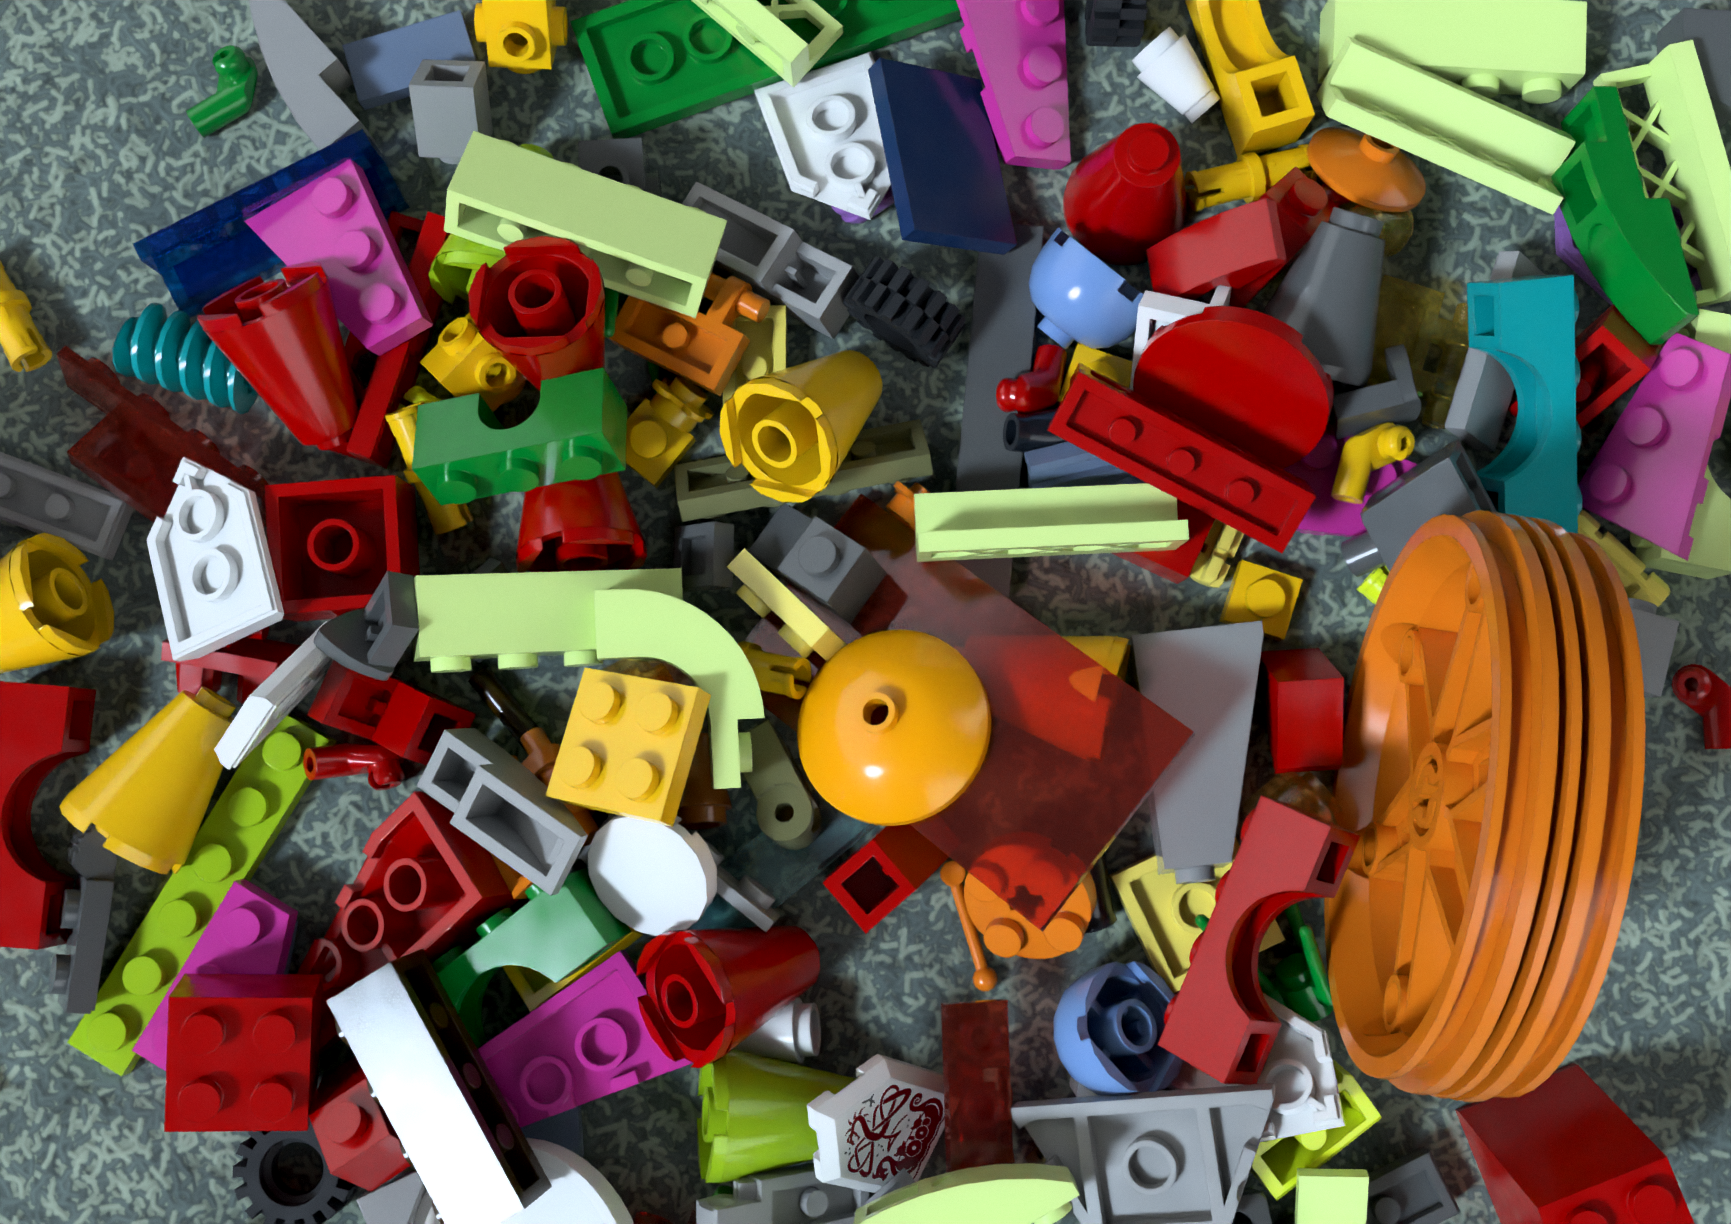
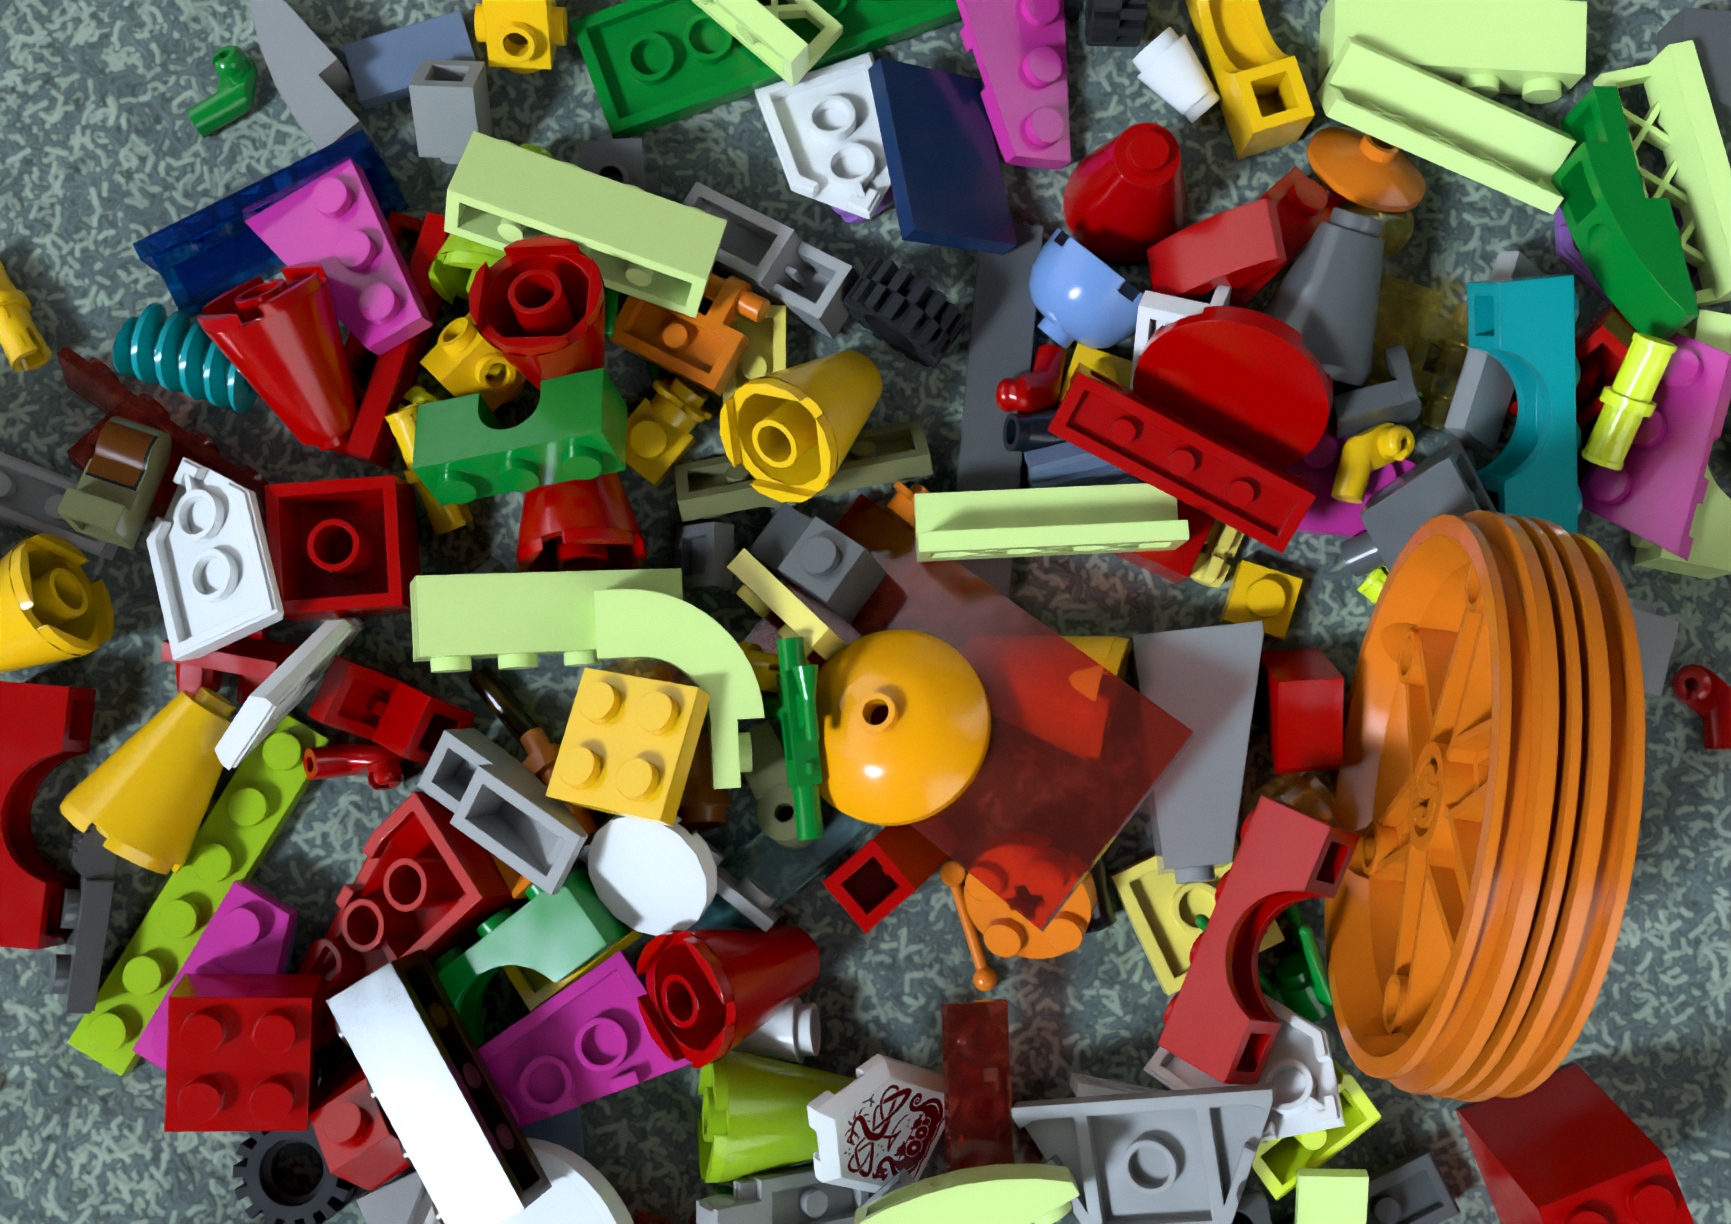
dark grey tile [314,571,419,681] -> none
medium blue cylinder [1053,961,1183,1095] -> none
yellow pin [1185,144,1317,212] -> none
light yellow axle [1578,509,1670,607] -> none
none -> olive leg [57,415,172,550]
none -> green piece [762,637,824,841]
none -> neon yellow pin [1580,332,1677,470]

